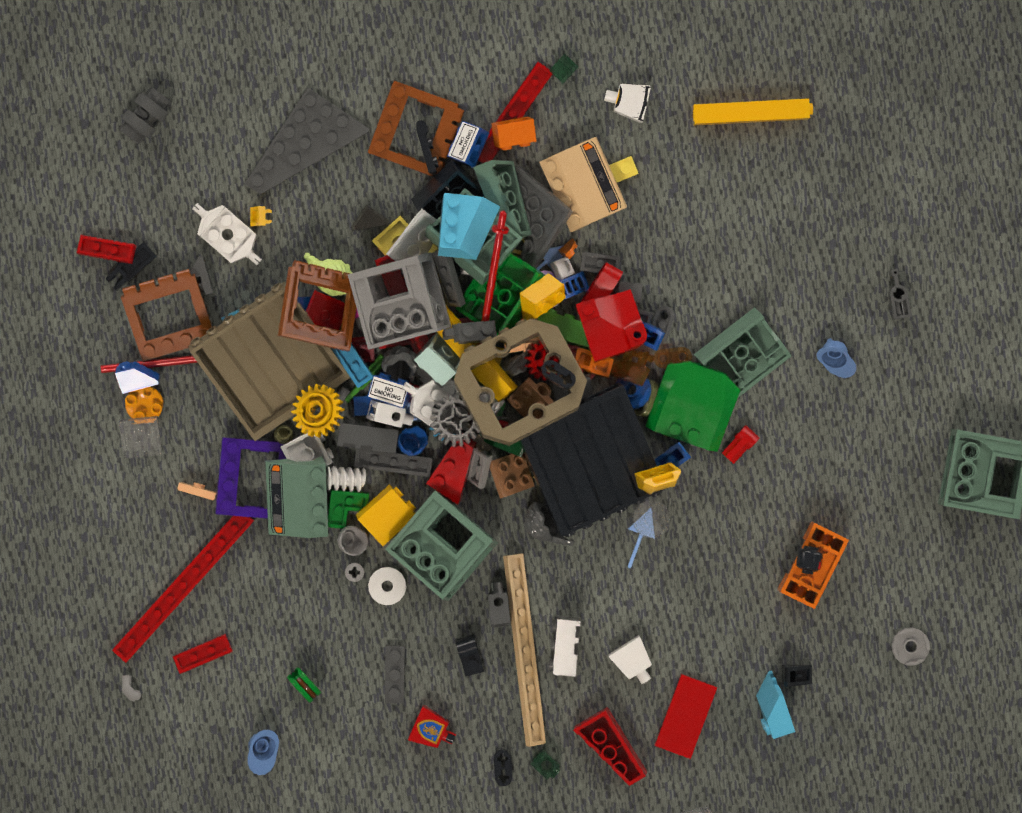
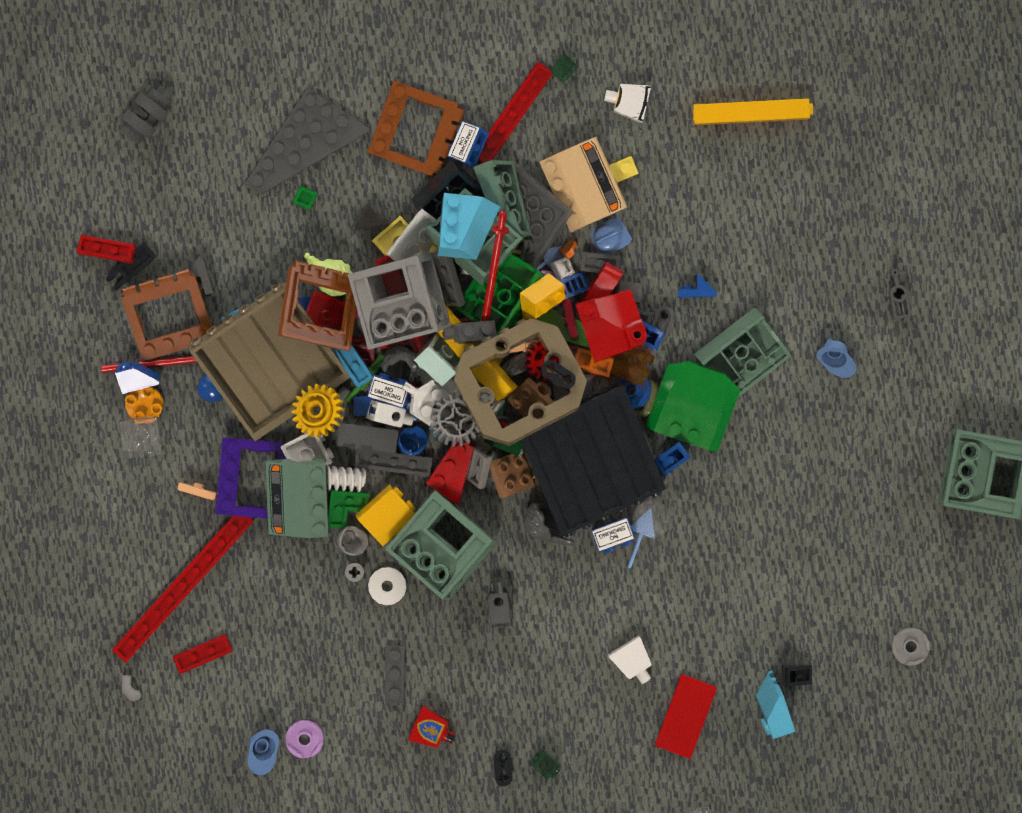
white plate [192,203,262,266] -> none
yellow tile [250,206,272,227] -> none
olive plate [274,425,293,444] -> none
green head [287,667,321,703] -> none
black hinge [416,120,439,175] -> none
black plate [455,634,484,677] -> none
orange brick [491,116,536,150] -> none
tan plate [503,553,546,747] -> none
wedge [549,616,581,677] -> none
red wedge [573,707,647,786] -> none
yellow slope [634,462,681,494] -> none
clear orange plate [653,347,692,368] -> none
red piece [721,425,760,464] -> none
orange plate [777,521,849,609] -> none
black head [796,546,823,575] -> none
none -> blue hair [197,375,223,402]
none -> lavender tile [286,720,324,758]
none -> green tile [292,185,318,211]
none -> dark red plate [562,299,579,341]
none -> medium blue piece [590,218,632,255]
none -> brick [591,516,636,554]
none -> blue slope [677,274,717,298]

